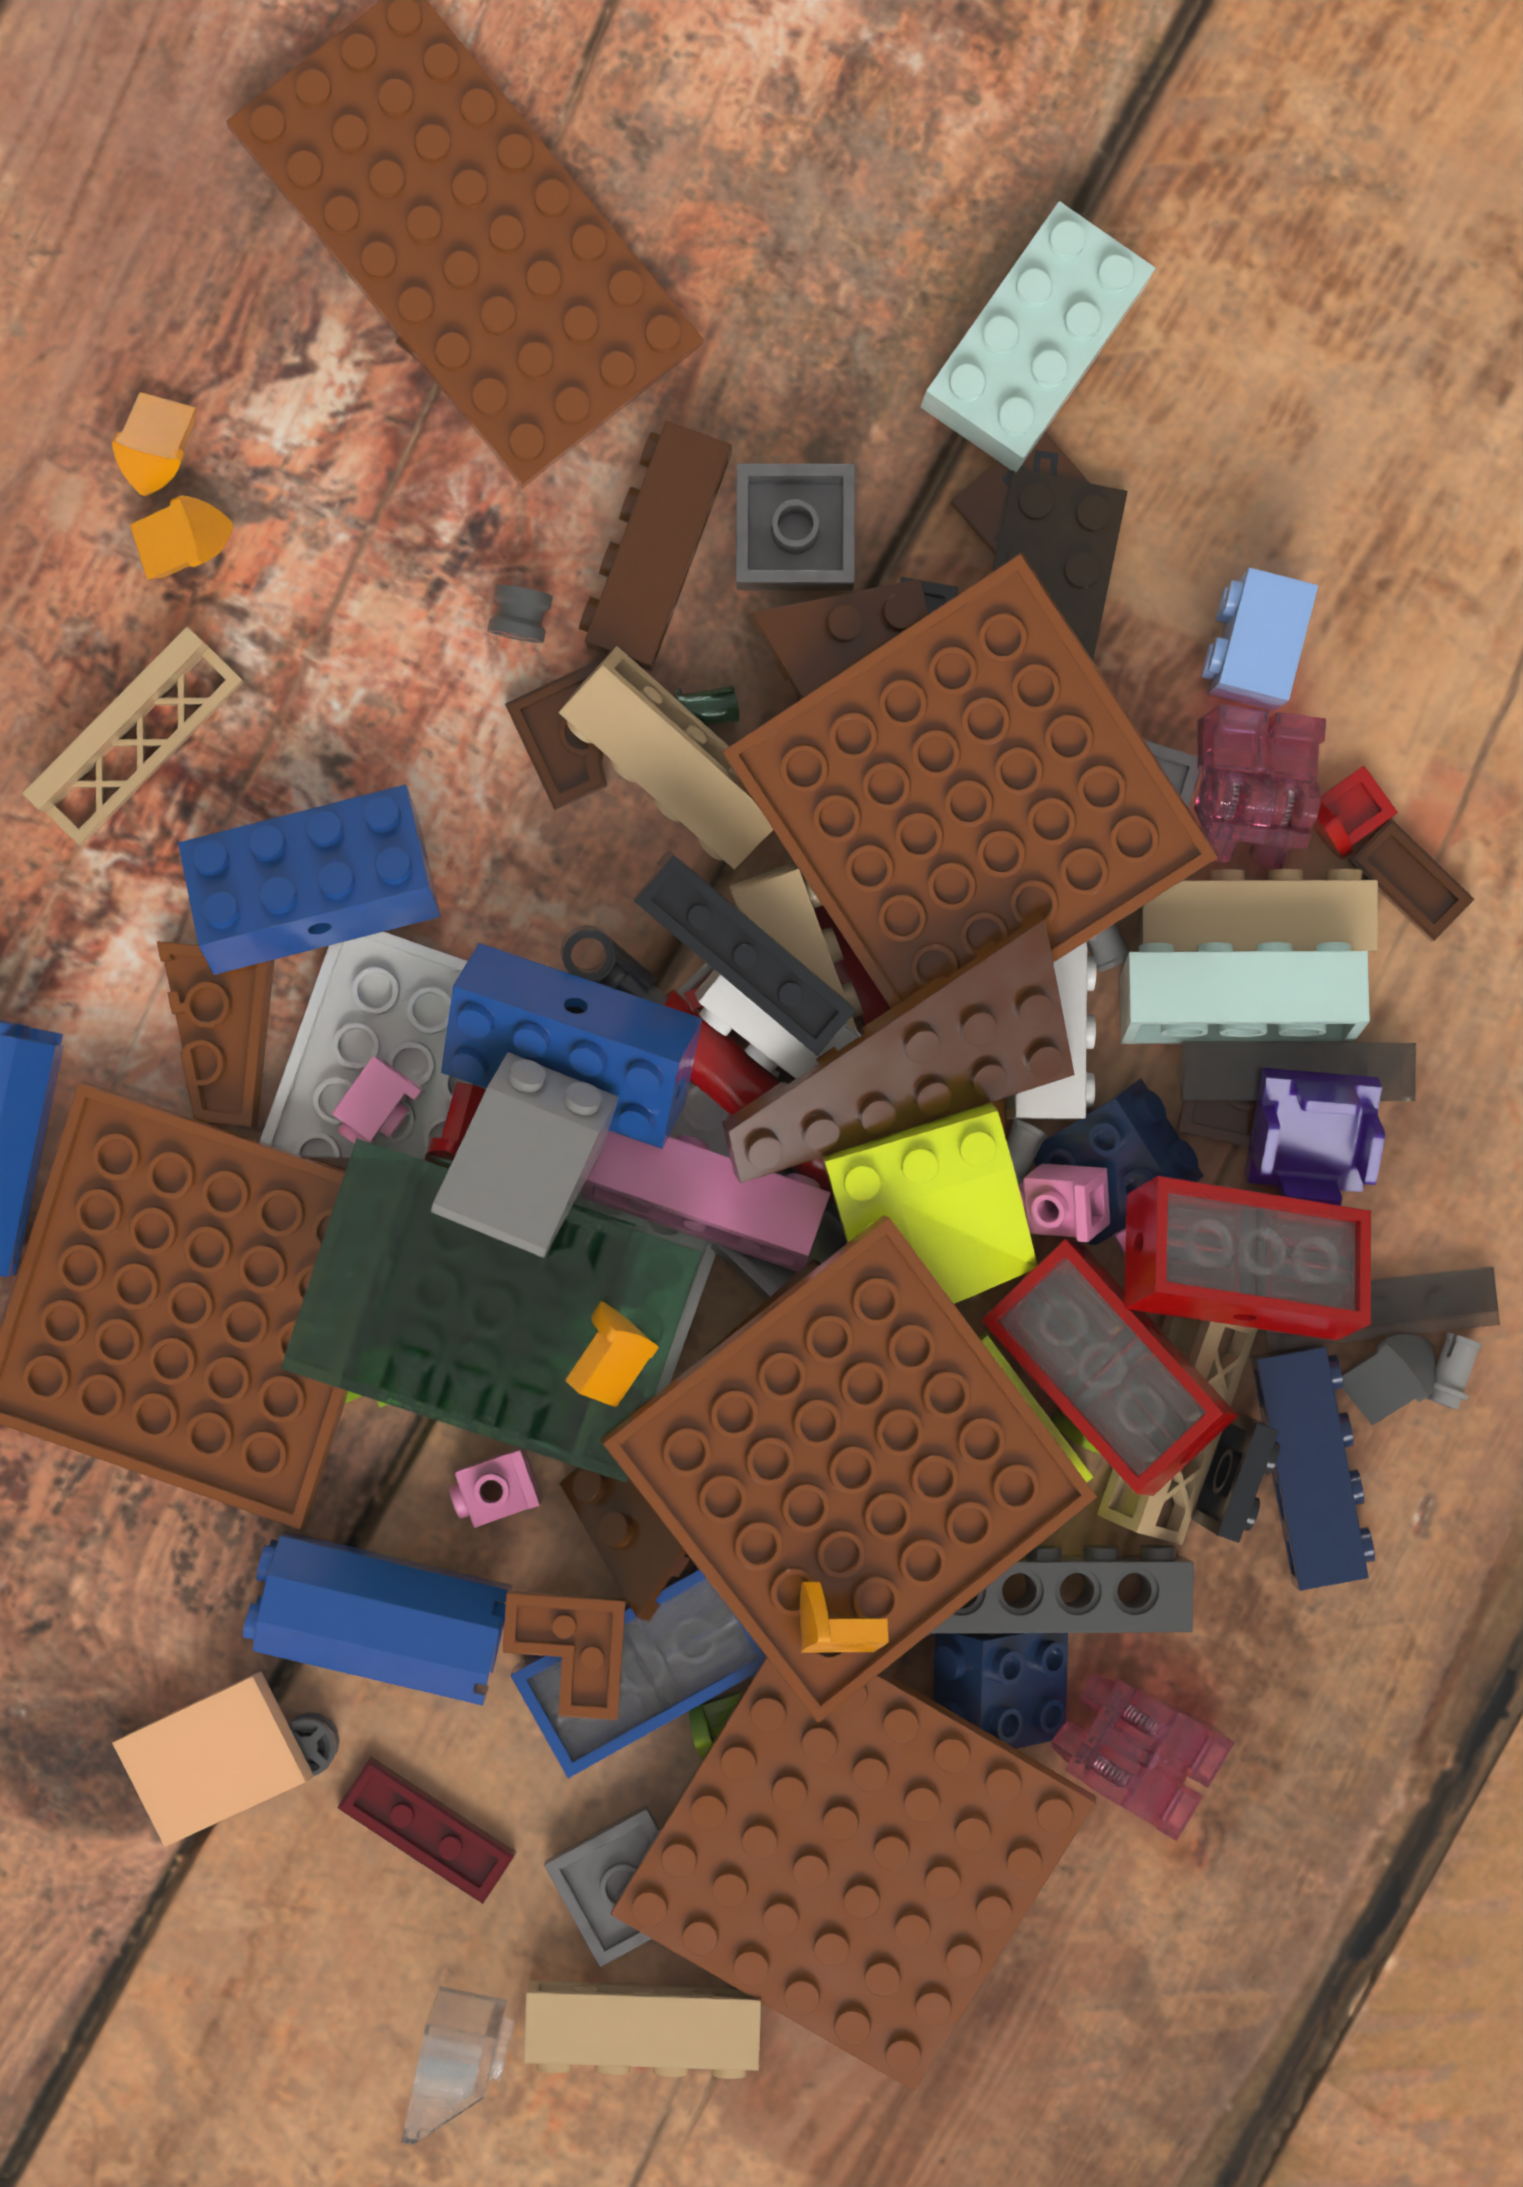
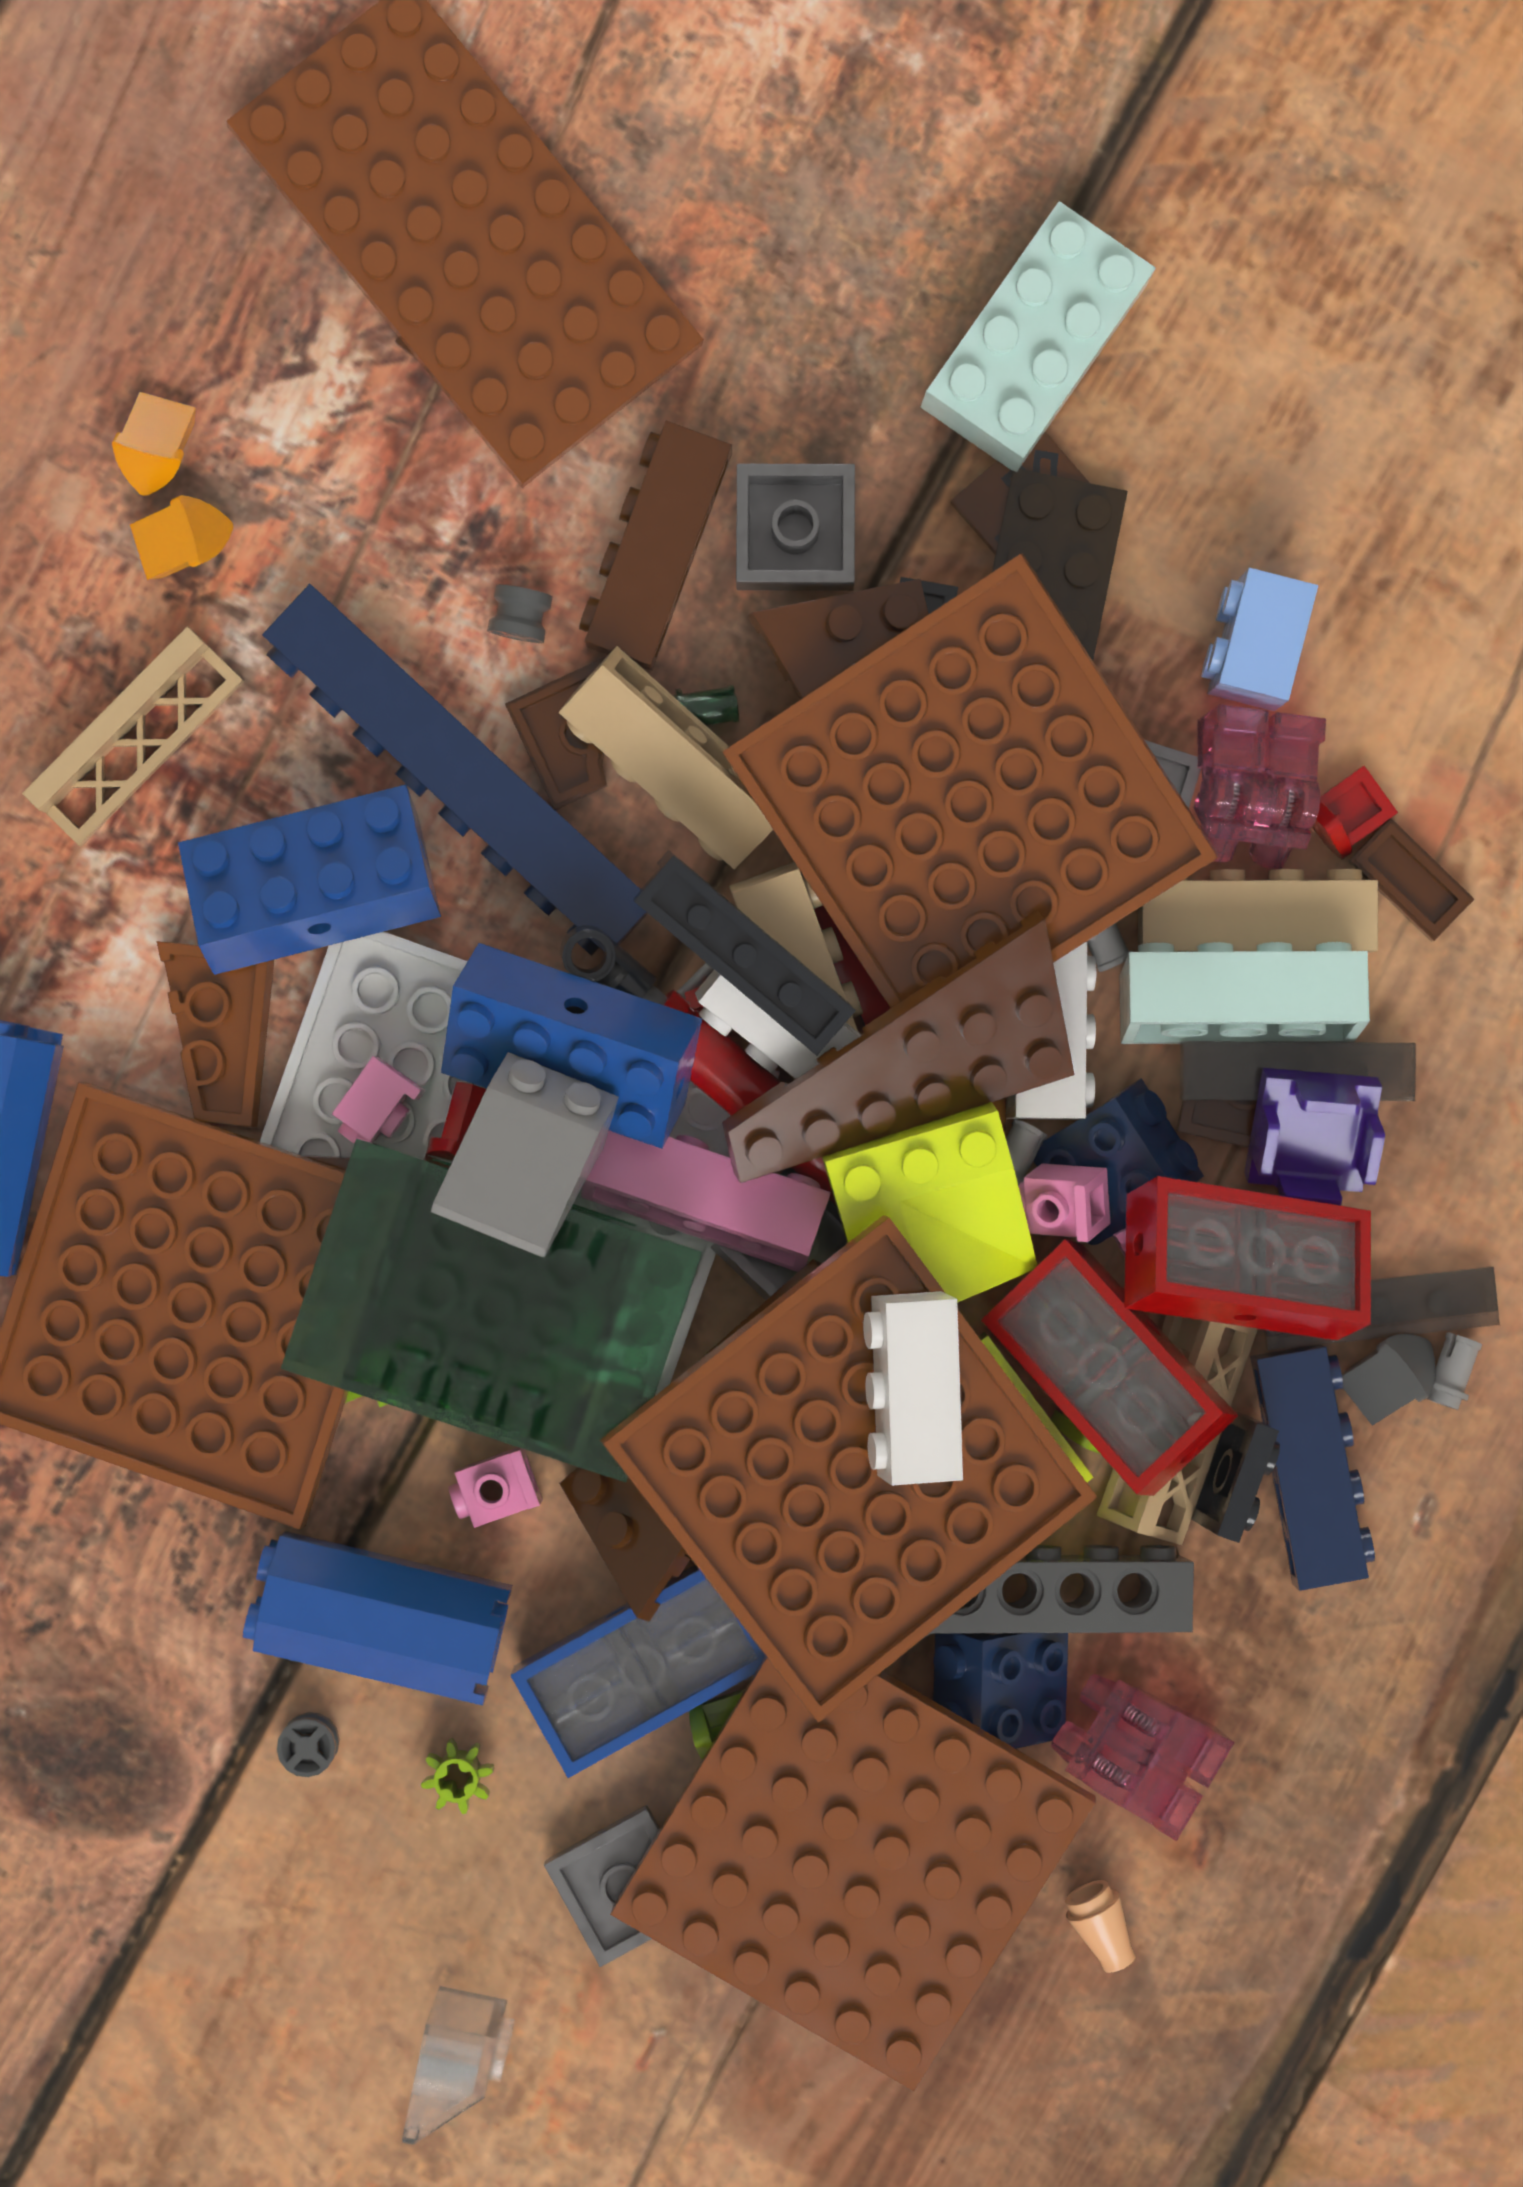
light nougat tile [112,1671,314,1847] -> none
dark red tile [337,1757,516,1904] -> none
dark orange plate [503,1591,626,1720] -> none
tan brick [524,1980,761,2079] -> none
light orange tile [565,1301,659,1407] -> none
light orange tile [799,1582,889,1653] -> none
none -> dark blue brick [262,583,648,956]
none -> lime gear [421,1738,495,1814]
none -> white brick [863,1291,963,1486]
none -> light nougat cone [1065,1880,1136,1973]

